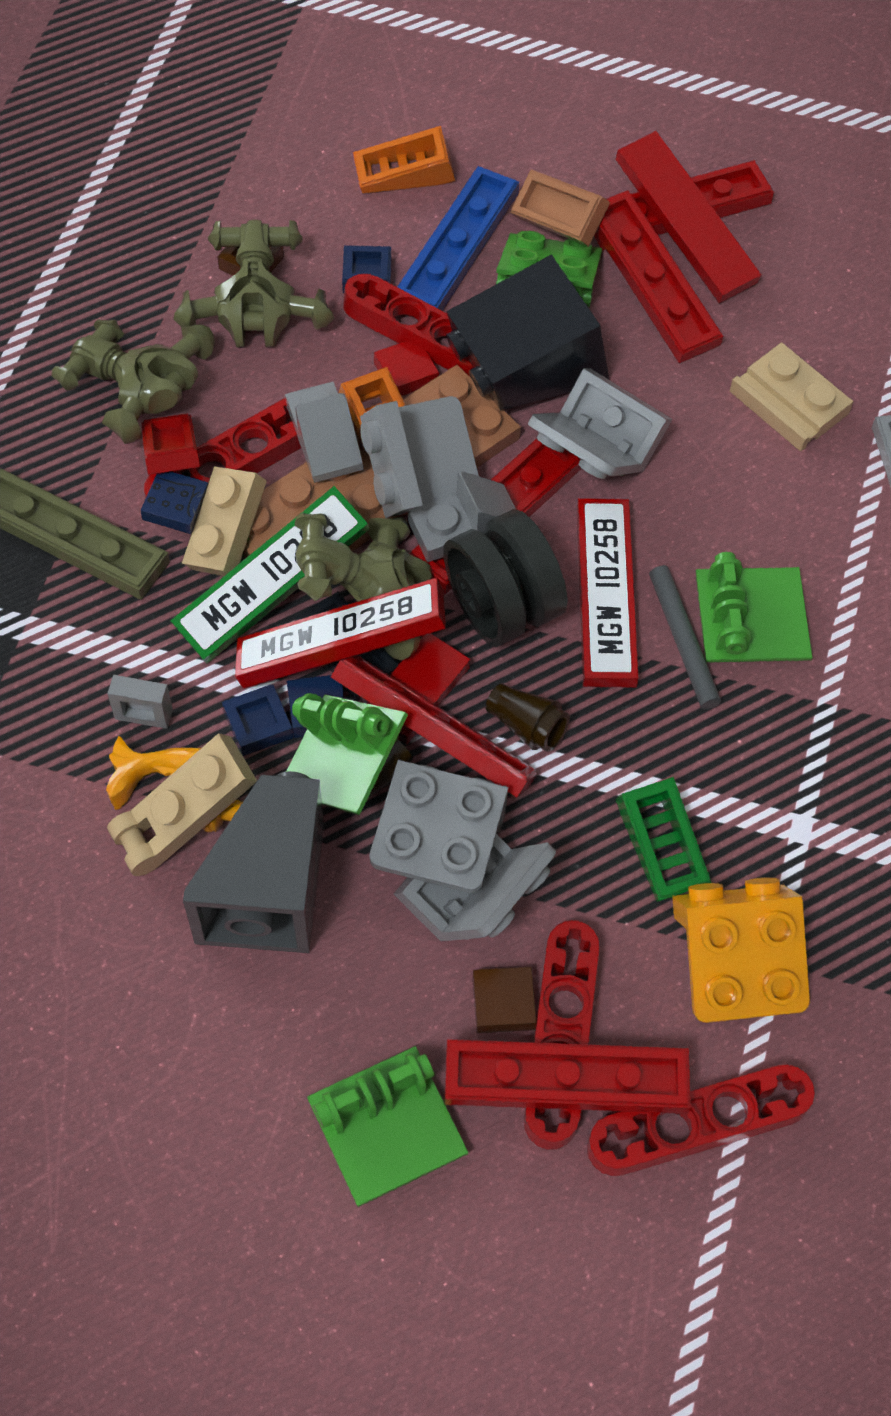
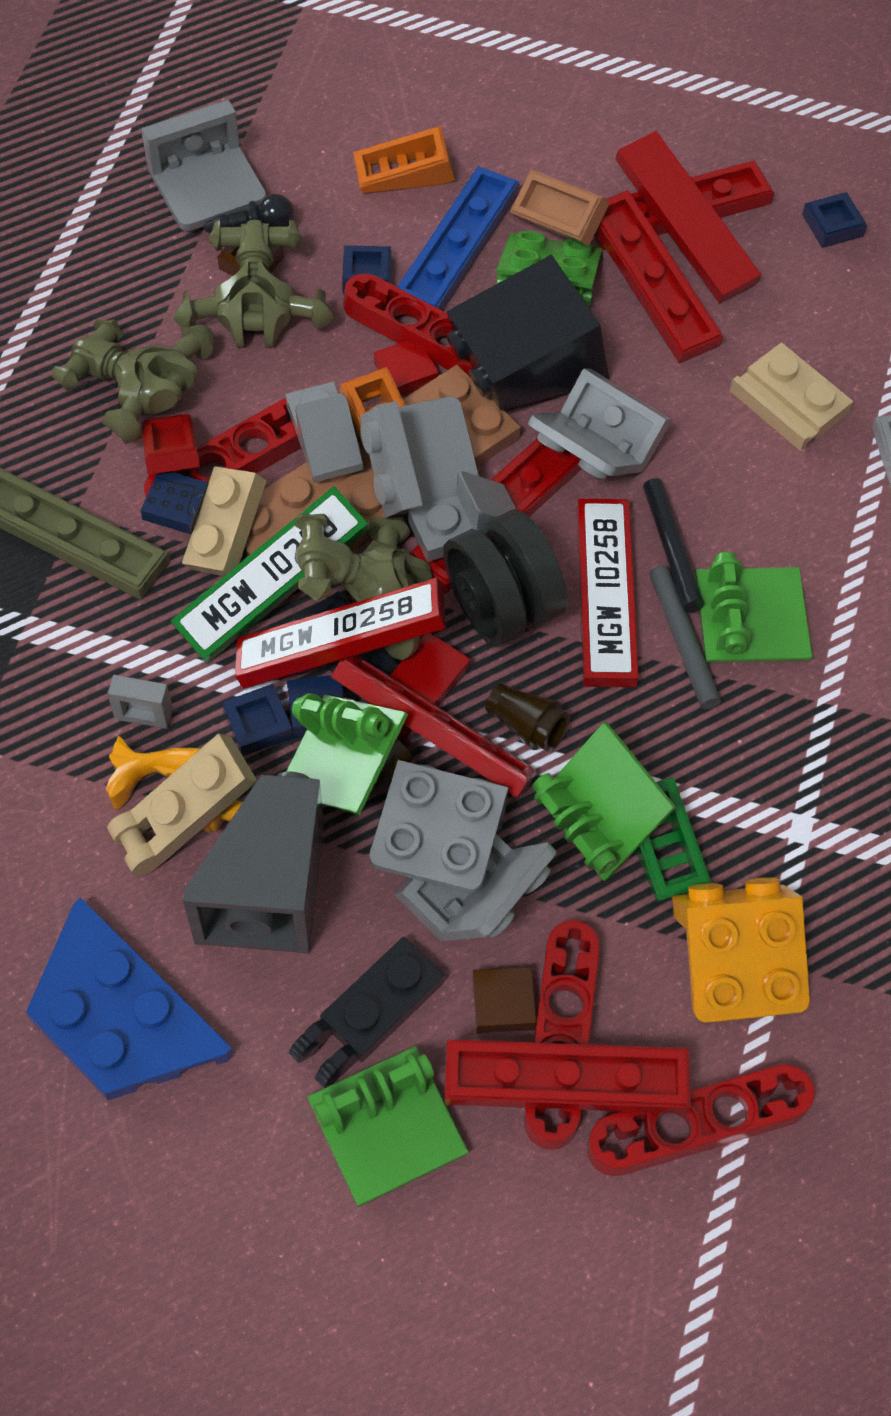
none -> blue wing [26,897,234,1100]
none -> light grey bracket [141,100,266,231]
none -> black bar [204,194,295,233]
none -> black hinge [289,936,445,1088]
none -> bright green hinge [532,722,676,881]
none -> black bar [643,478,704,613]
none -> dark blue tile [802,192,867,248]

